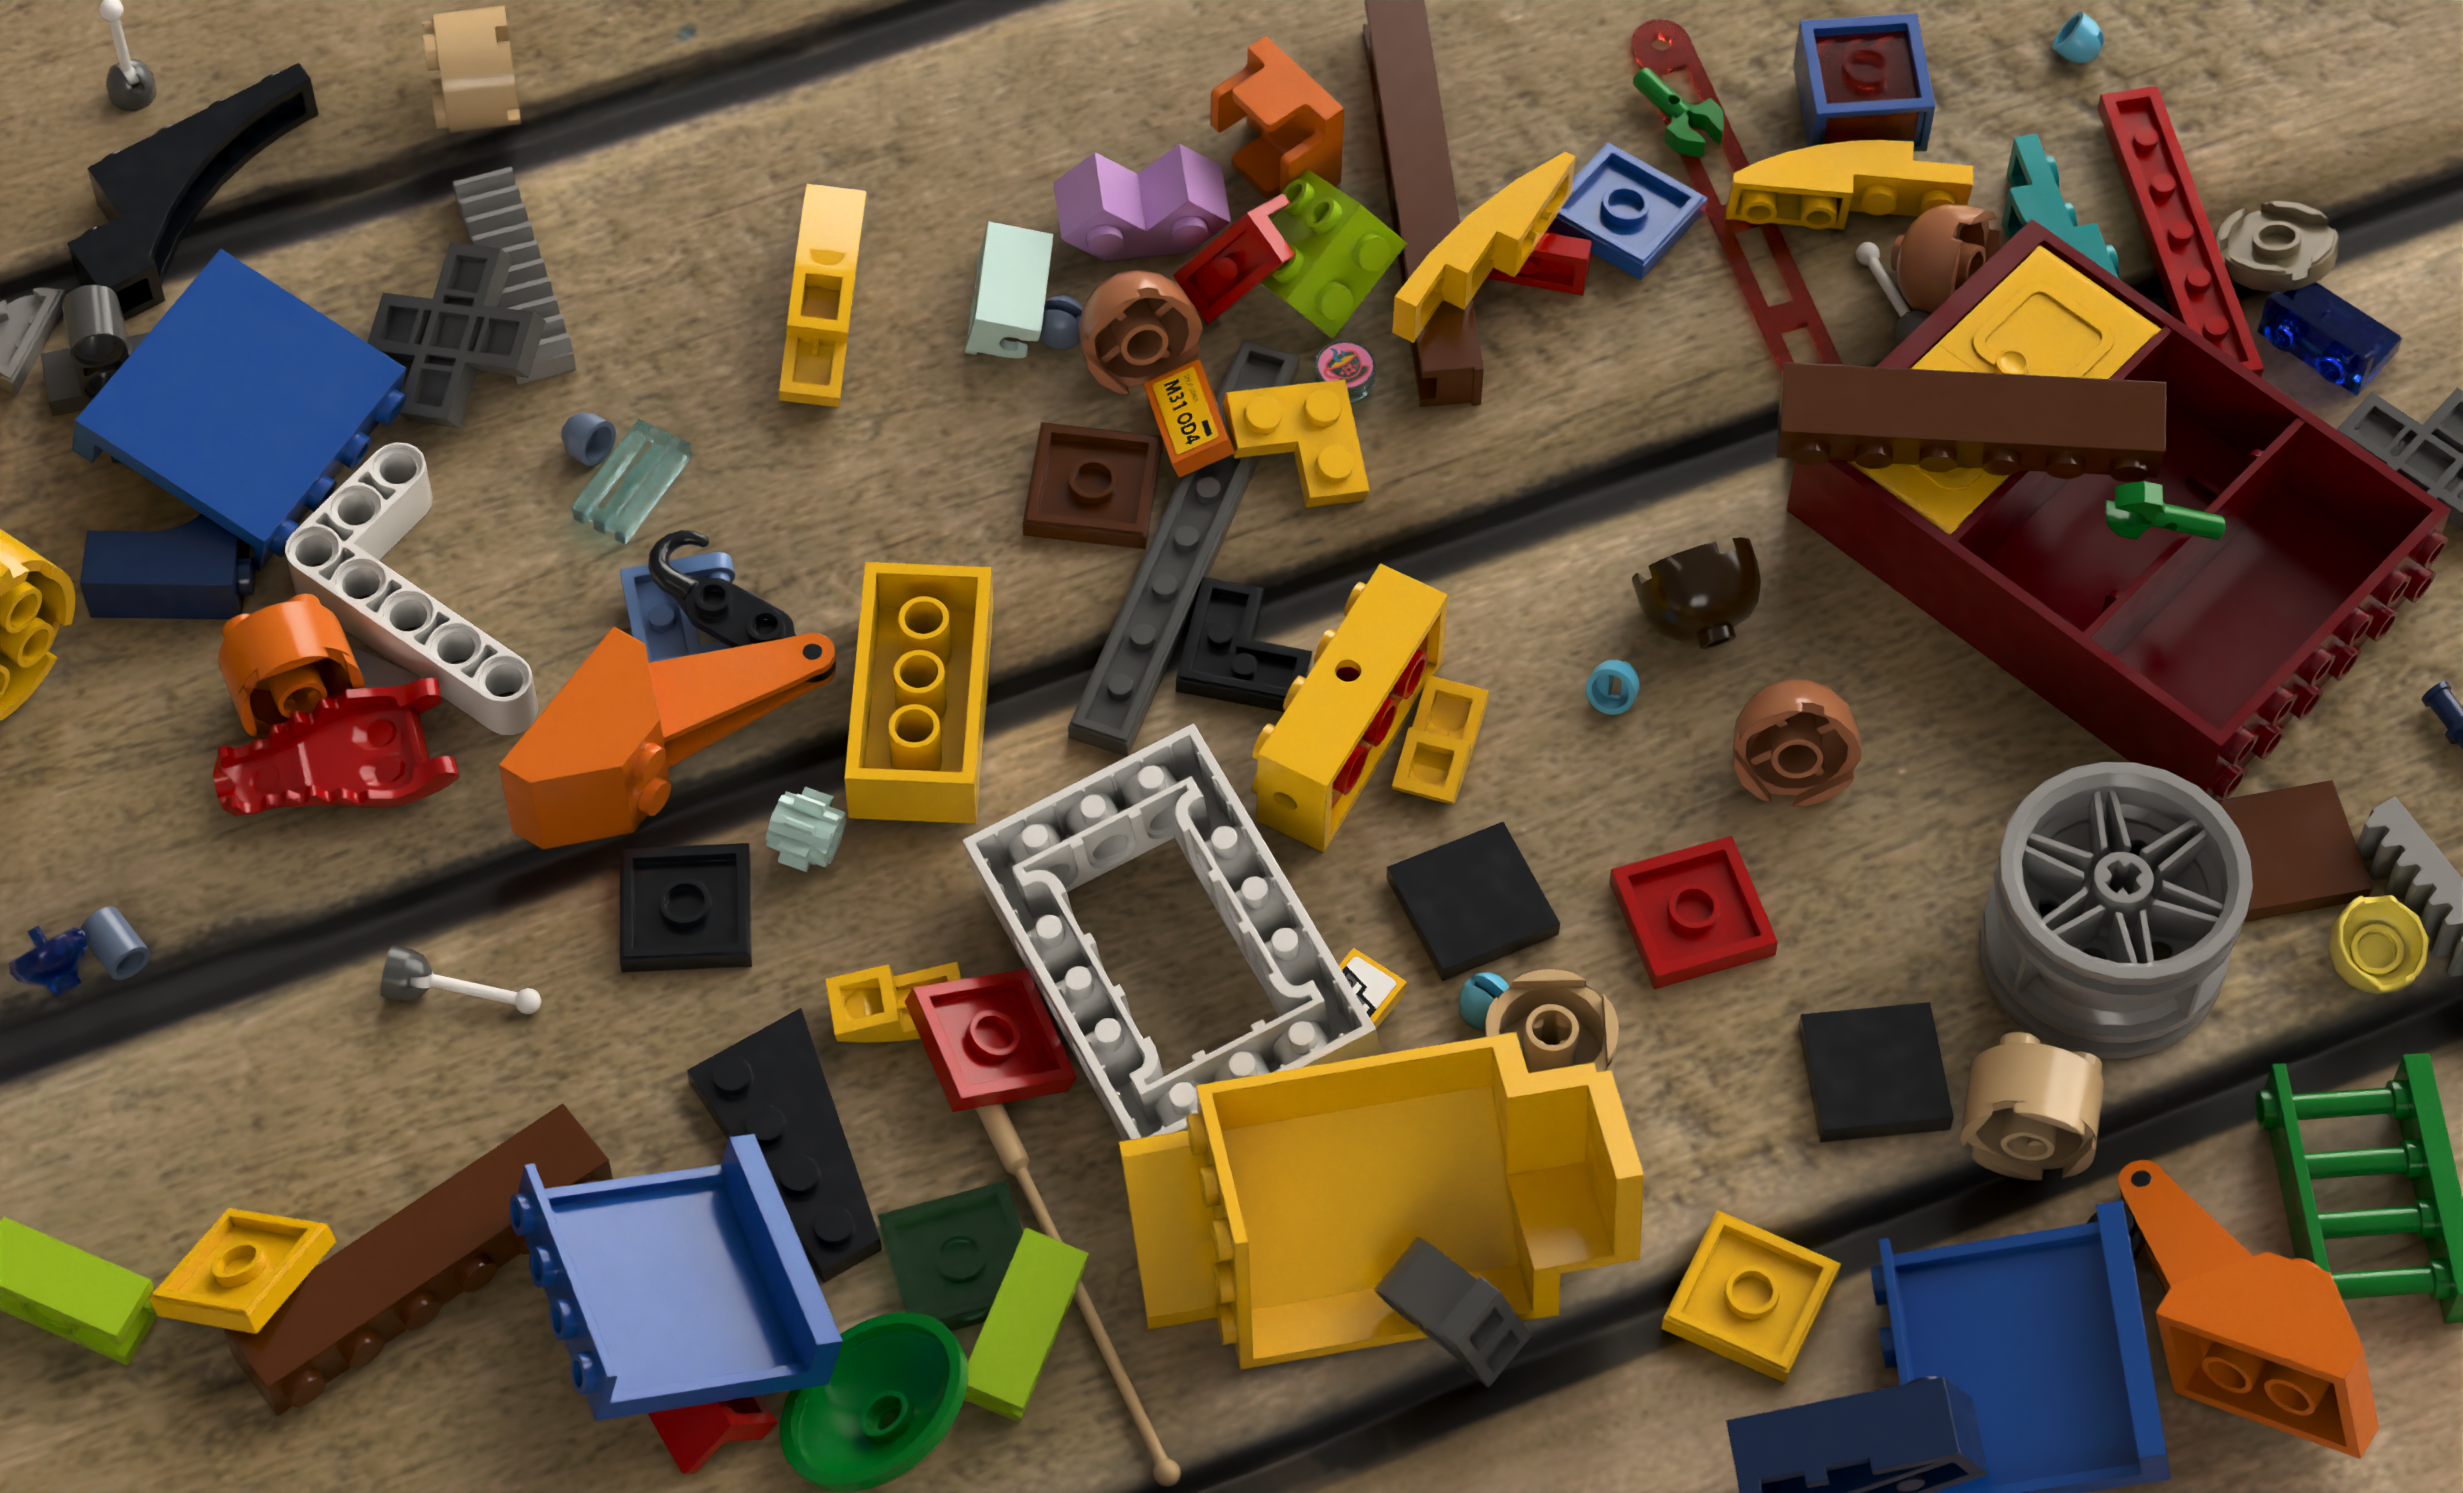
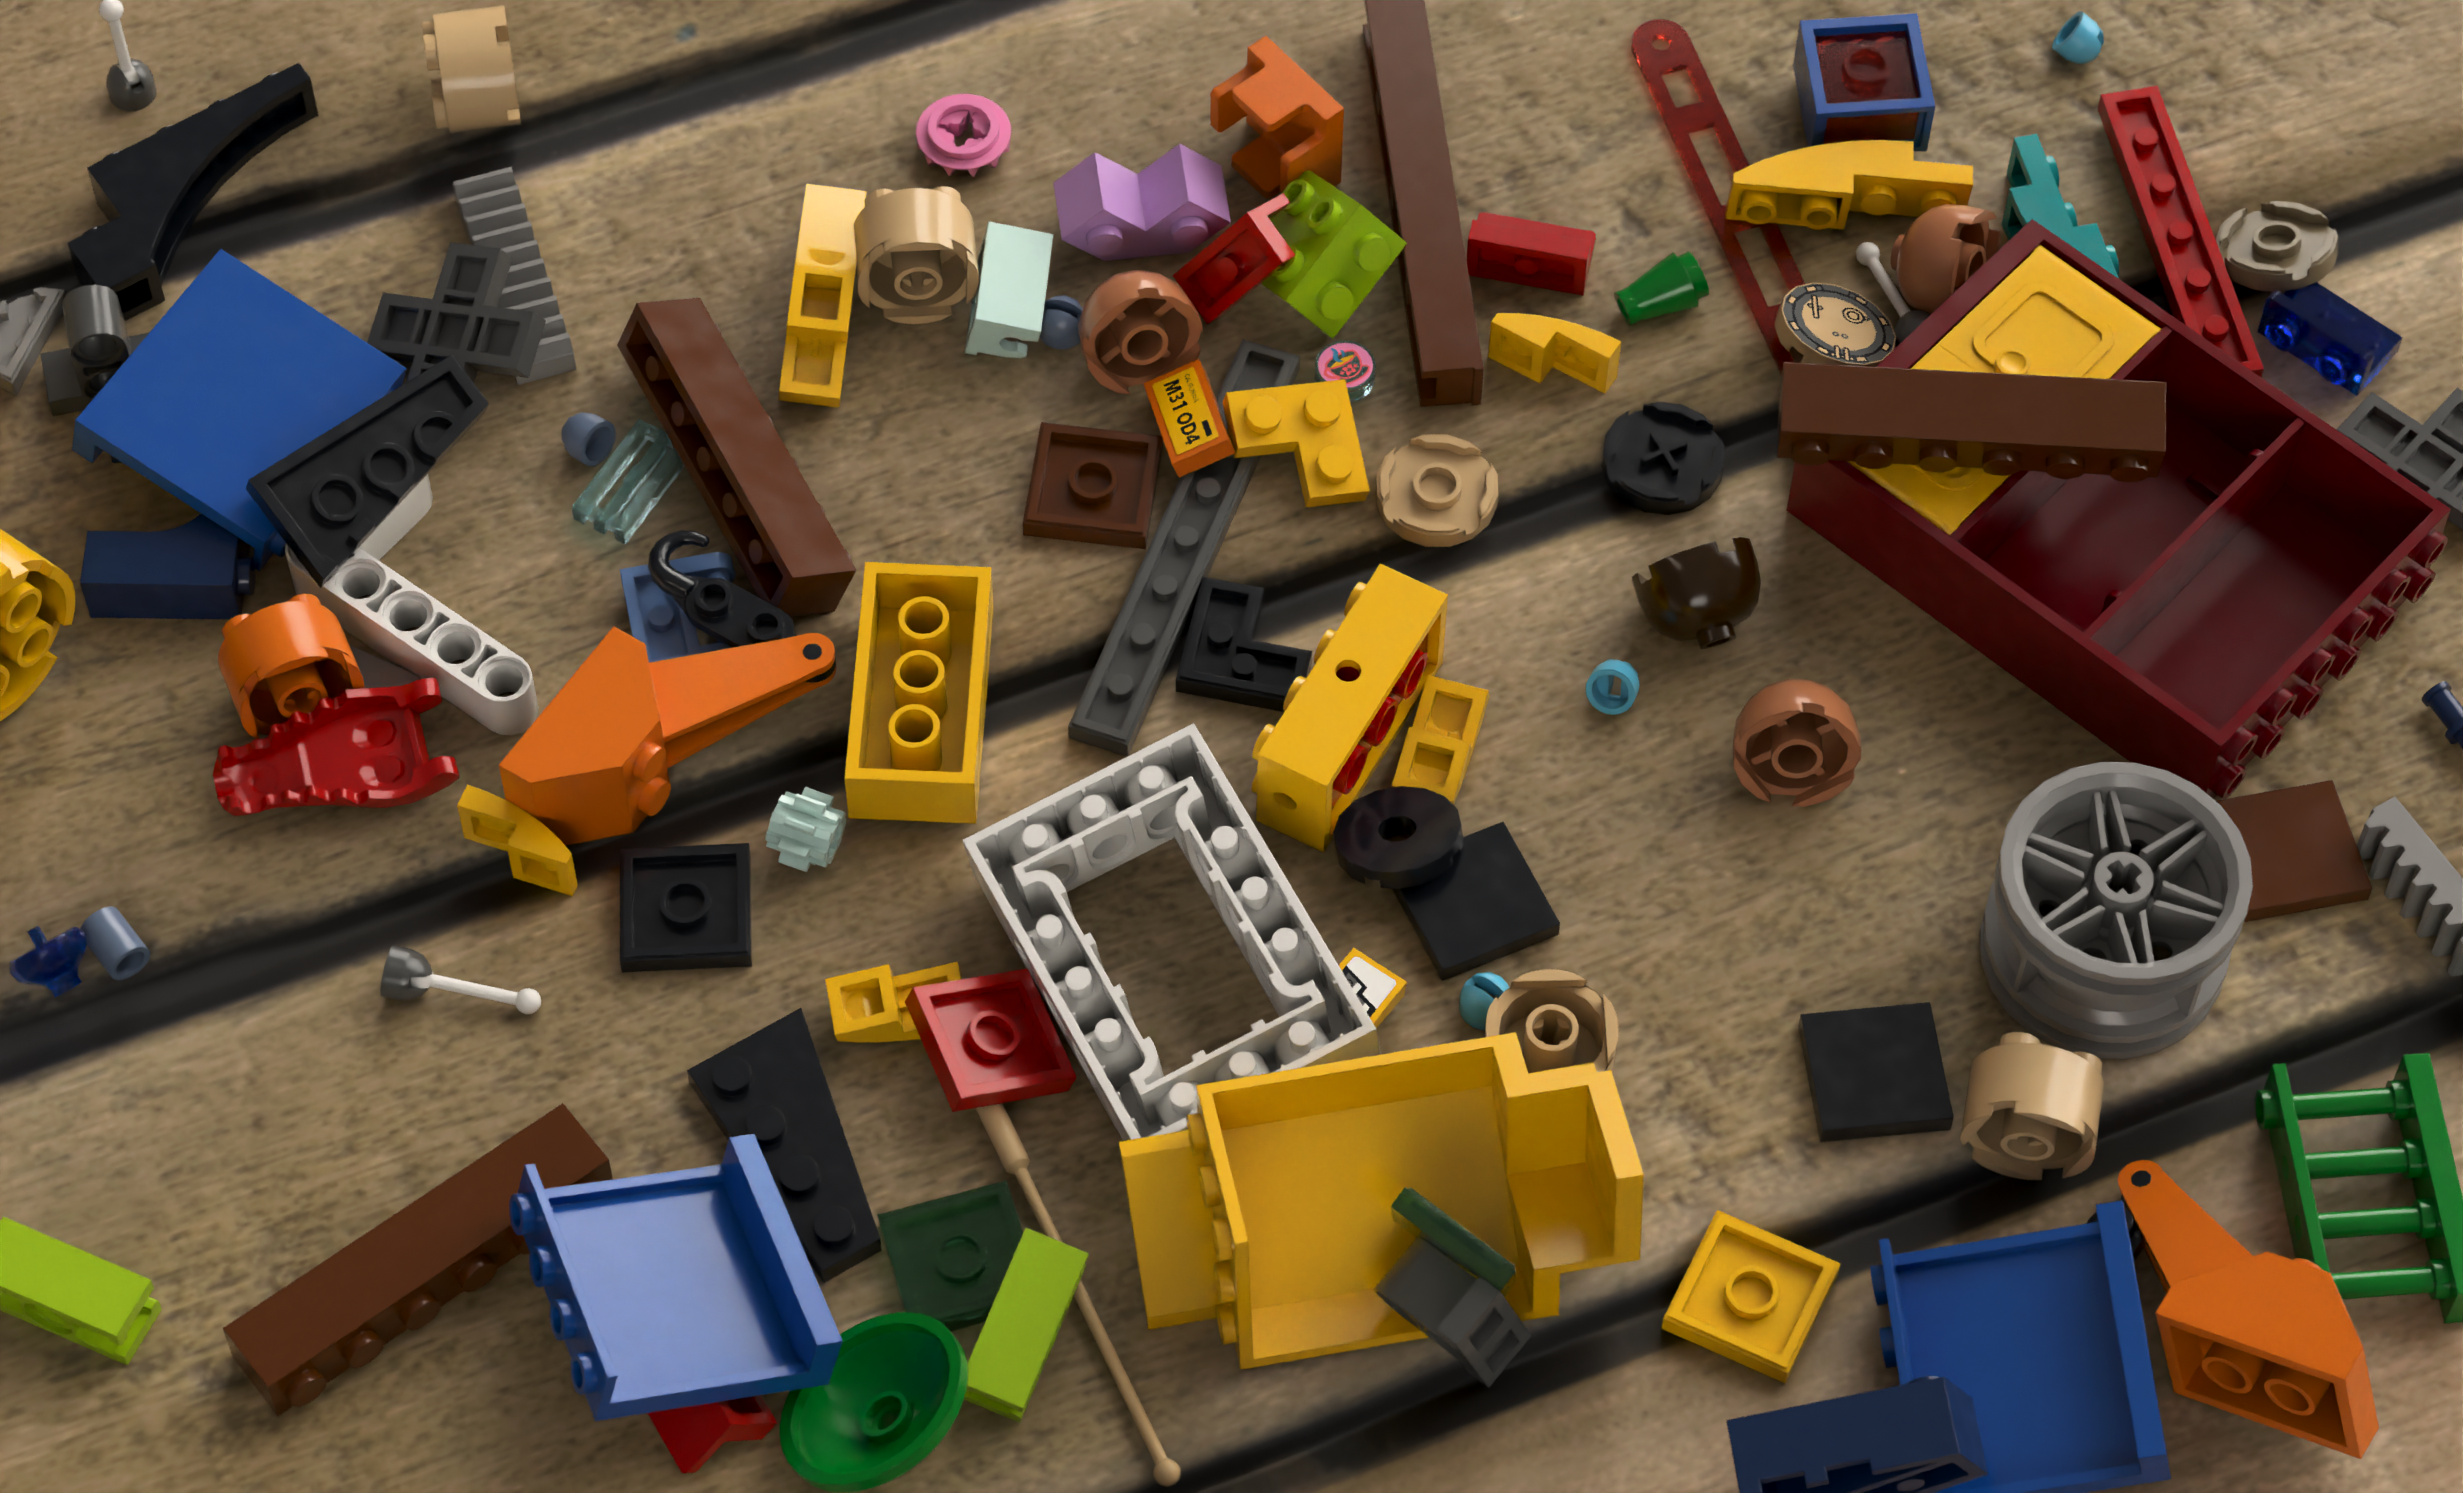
yellow tile [148,1208,337,1334] -> none
yellow slope [1392,152,1576,343] -> none
blue tile [1549,142,1708,280] -> none
red tile [1609,836,1778,989] -> none
green bar [1632,68,1724,157] -> none
green bar [2105,481,2226,540] -> none
light yellow hair [2328,895,2429,994] -> none
none -> black wing [246,355,489,588]
none -> yellow slope [457,784,578,896]
none -> reddish brown brick [617,298,856,617]
none -> tan brick [854,186,979,324]
none -> bright pink gear [916,94,1011,177]
none -> black tile [1333,786,1464,889]
none -> tan tile [1376,434,1498,547]
none -> clear green tile [1390,1187,1516,1297]
none -> yellow slope [1488,313,1621,394]
none -> black tile [1601,402,1726,515]
none -> green cone [1614,251,1709,325]
none -> tile [1774,282,1896,367]

